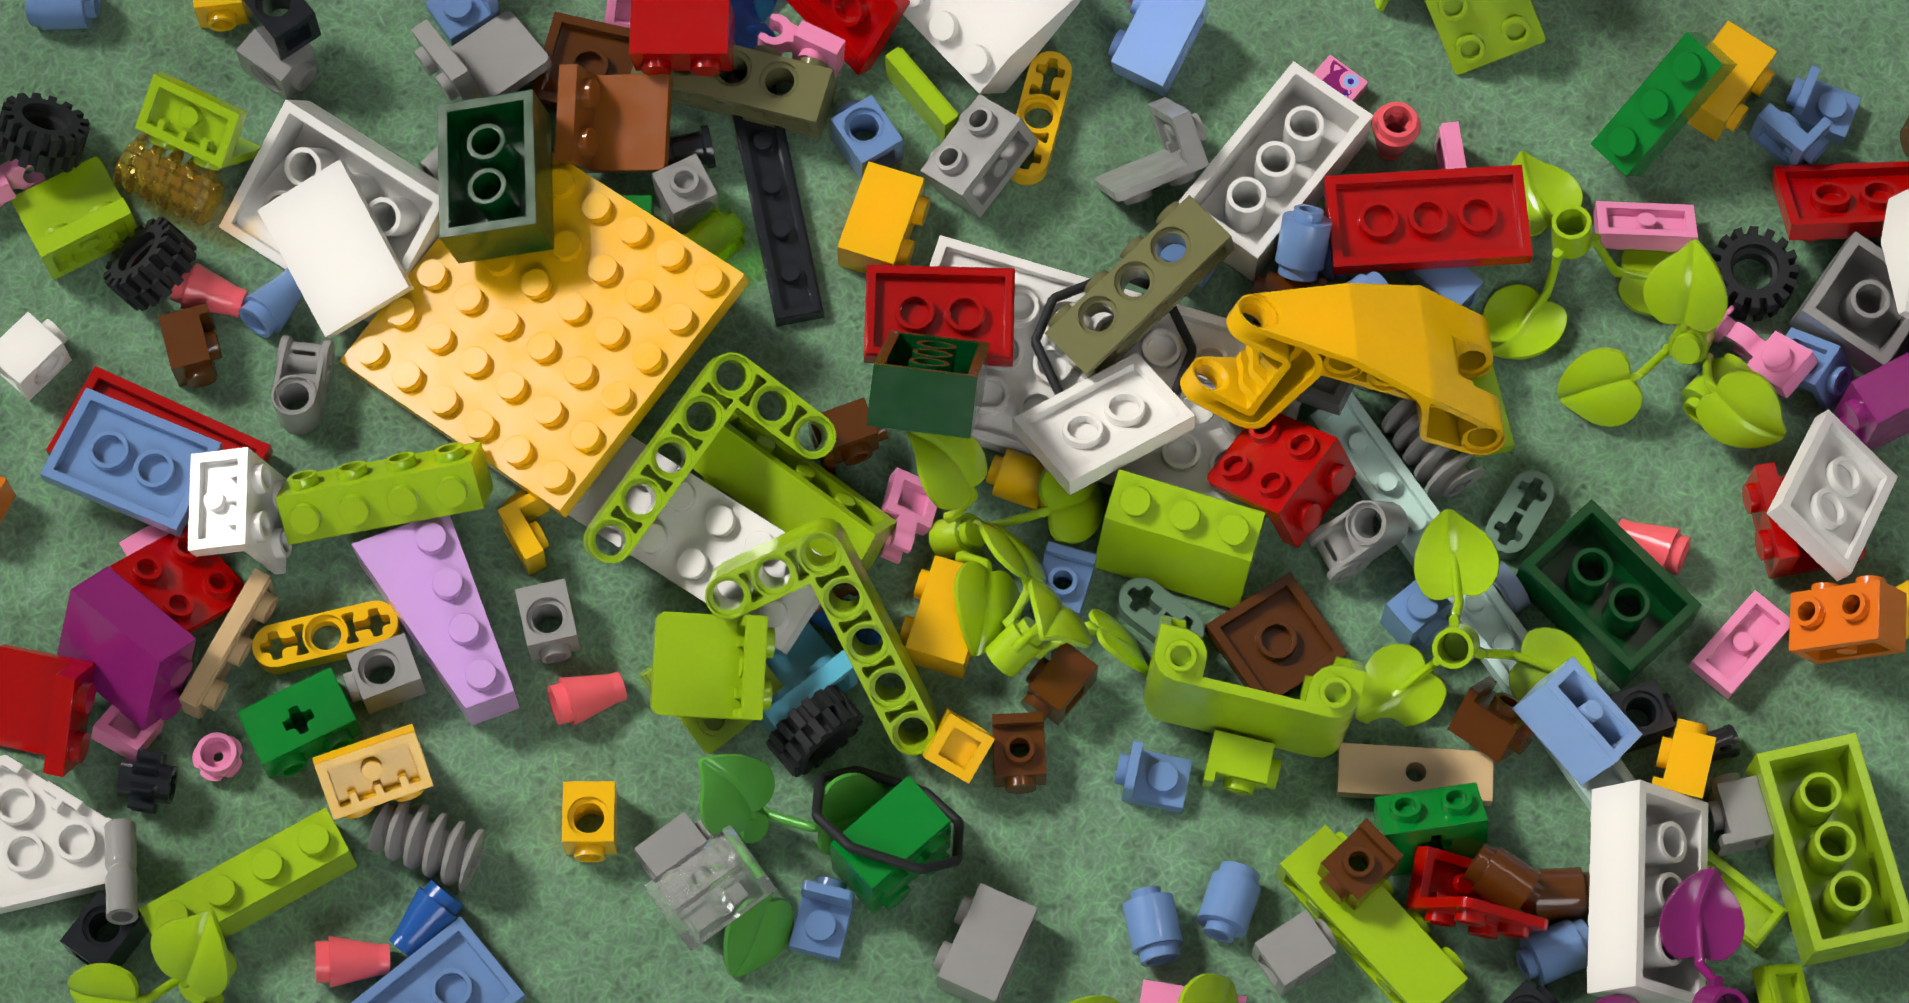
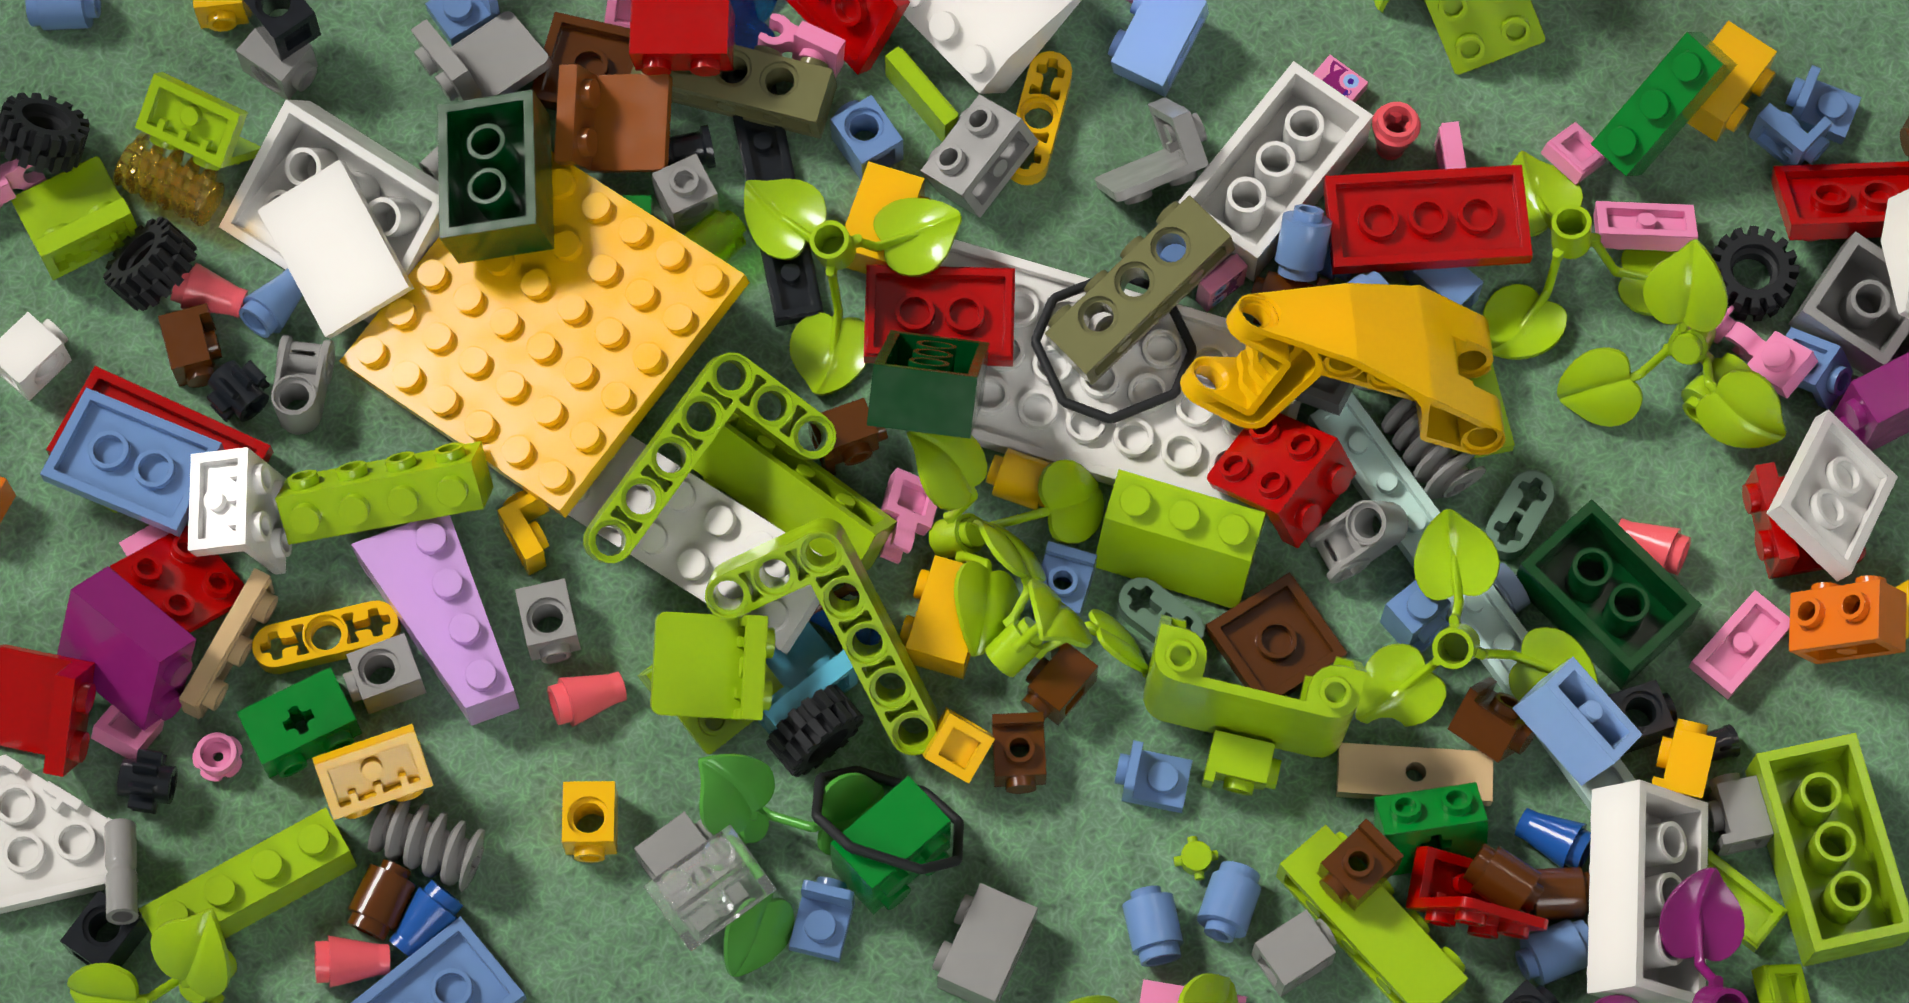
white plate [1012,352,1195,495] -> none
none -> black gear [207,360,270,422]
none -> reddish brown brick [347,859,417,941]
none -> lime plant [744,179,962,396]
none -> lime piece [1173,836,1219,881]
none -> bright pink tile [1196,254,1248,312]
none -> blue cone [1514,808,1591,869]
none -> bright pink tile [1541,122,1607,185]

